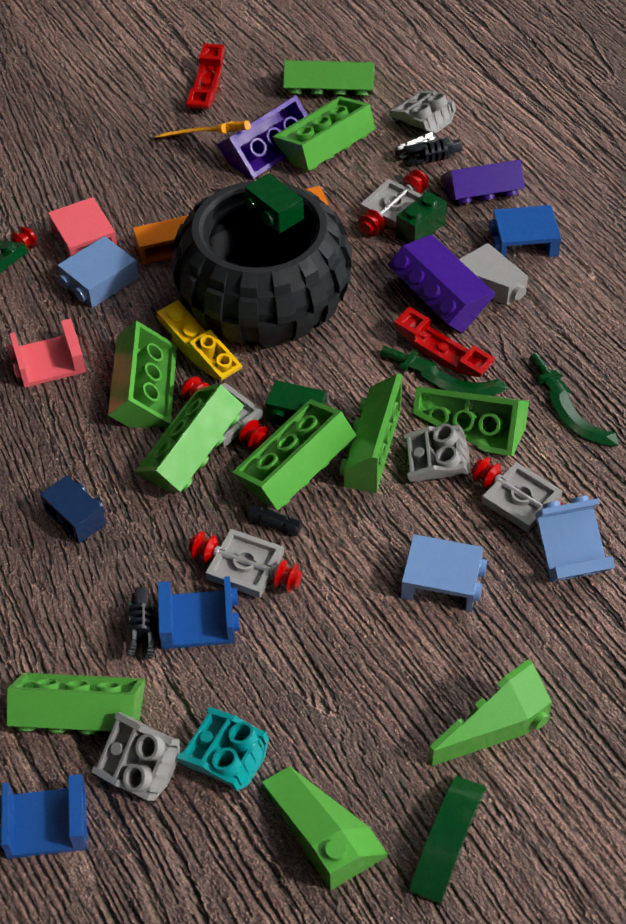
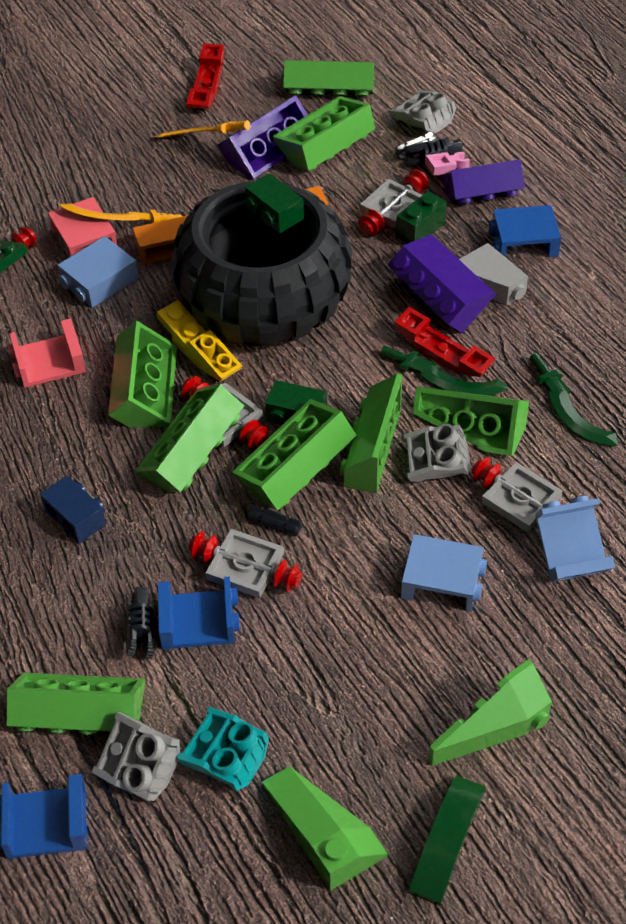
none -> light orange sword [59,203,182,223]
none -> bright pink plate [425,152,470,176]

